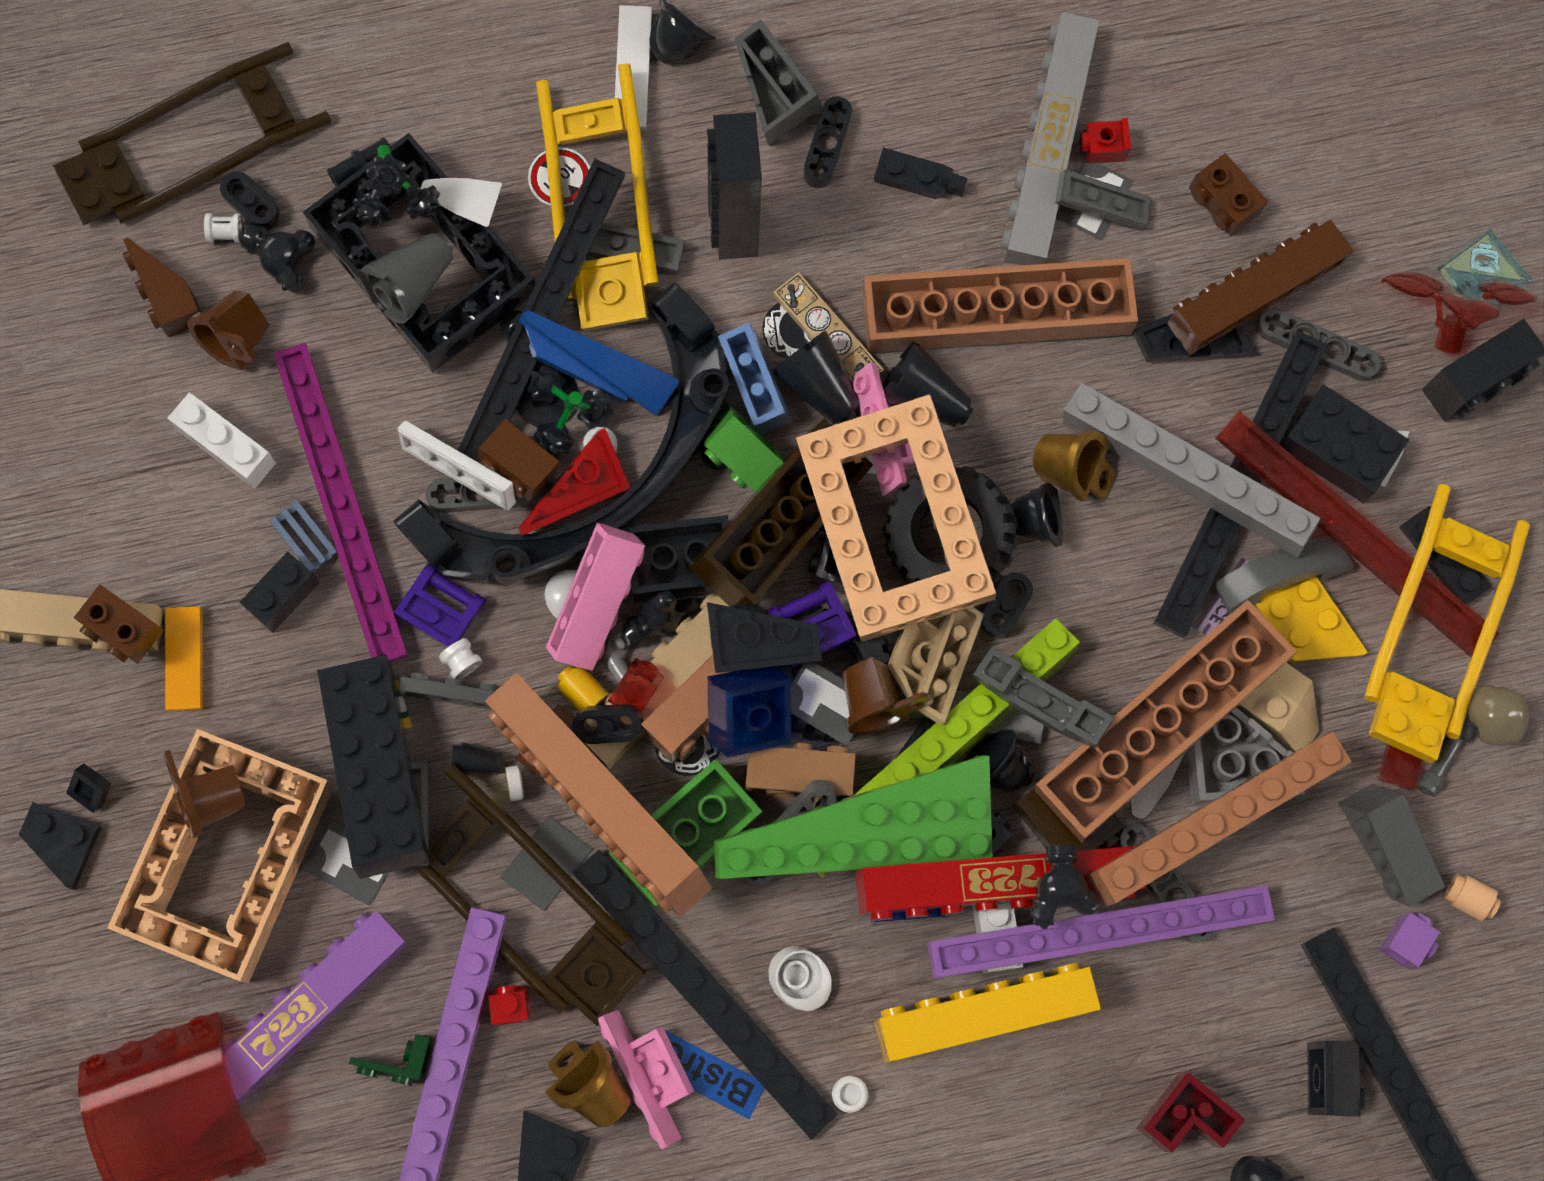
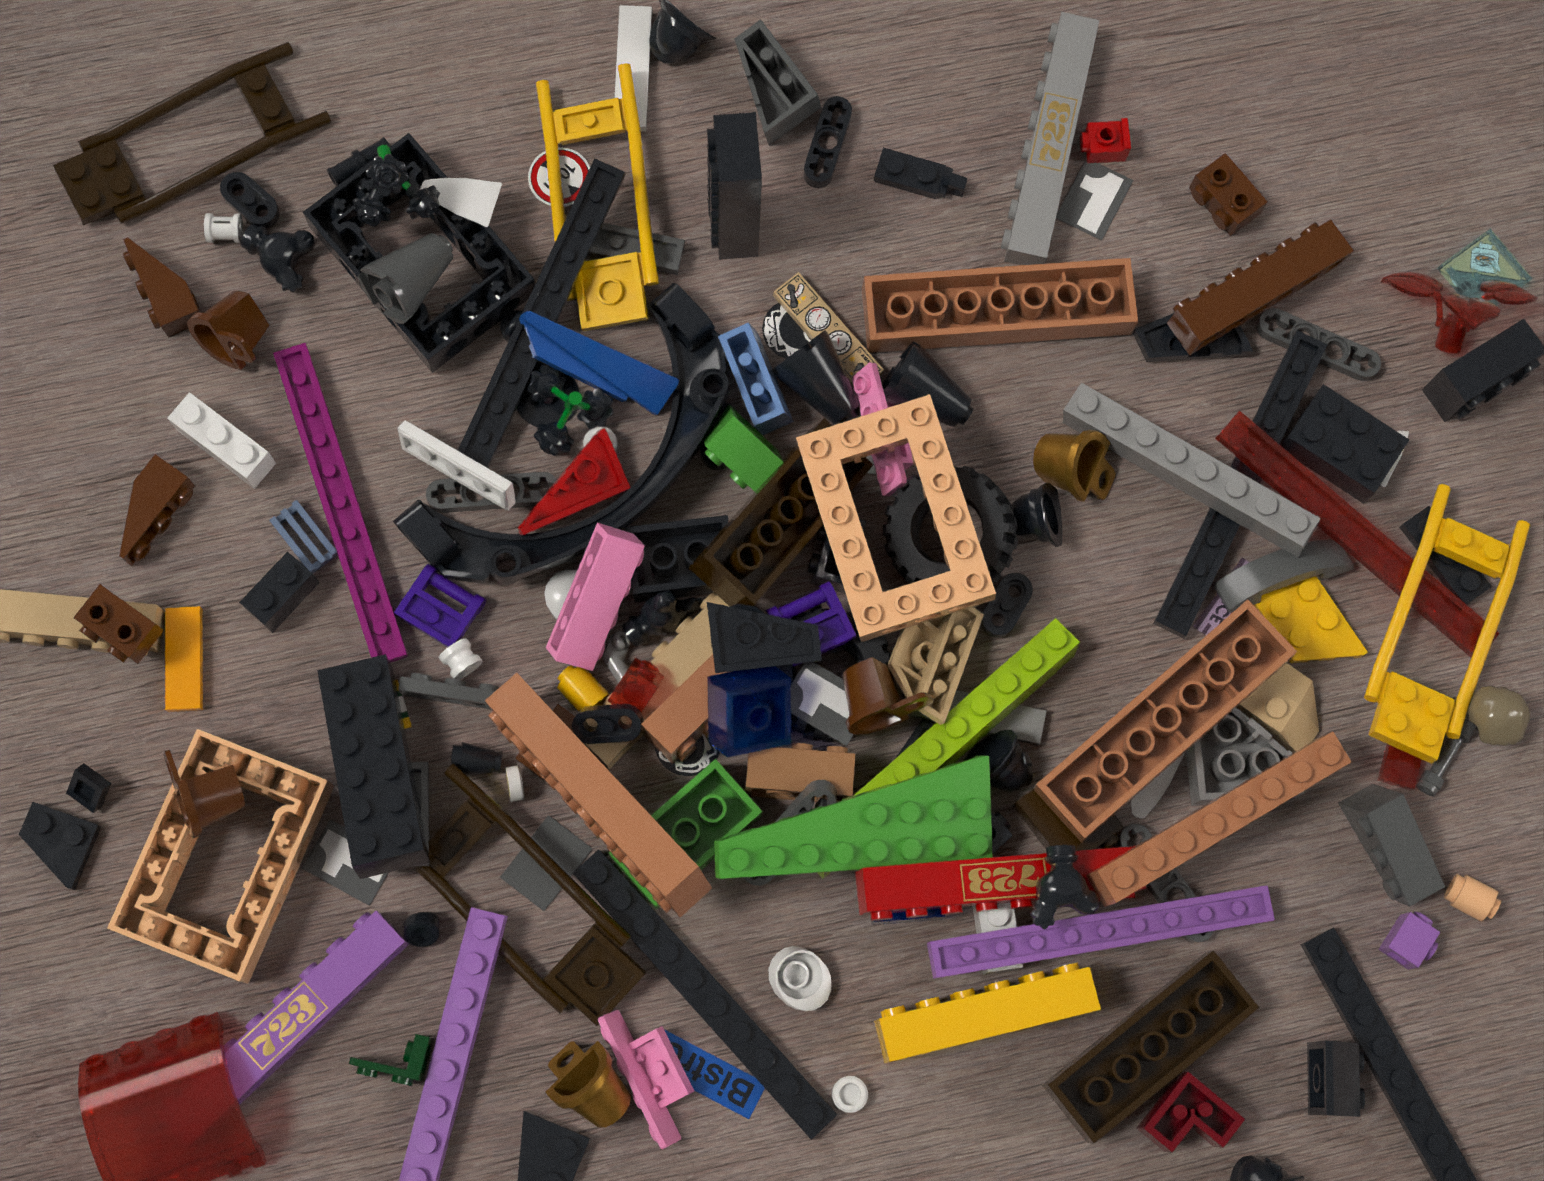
reddish brown brick [476,419,559,502] -> none
red brick [488,985,531,1026] -> none
dark grey slope [973,647,1114,748] -> none
dark grey tile [1055,169,1151,231] -> none
none -> reddish brown slope [119,454,195,566]
none -> black tile [404,912,440,947]
none -> dark brown brick [1042,950,1260,1144]

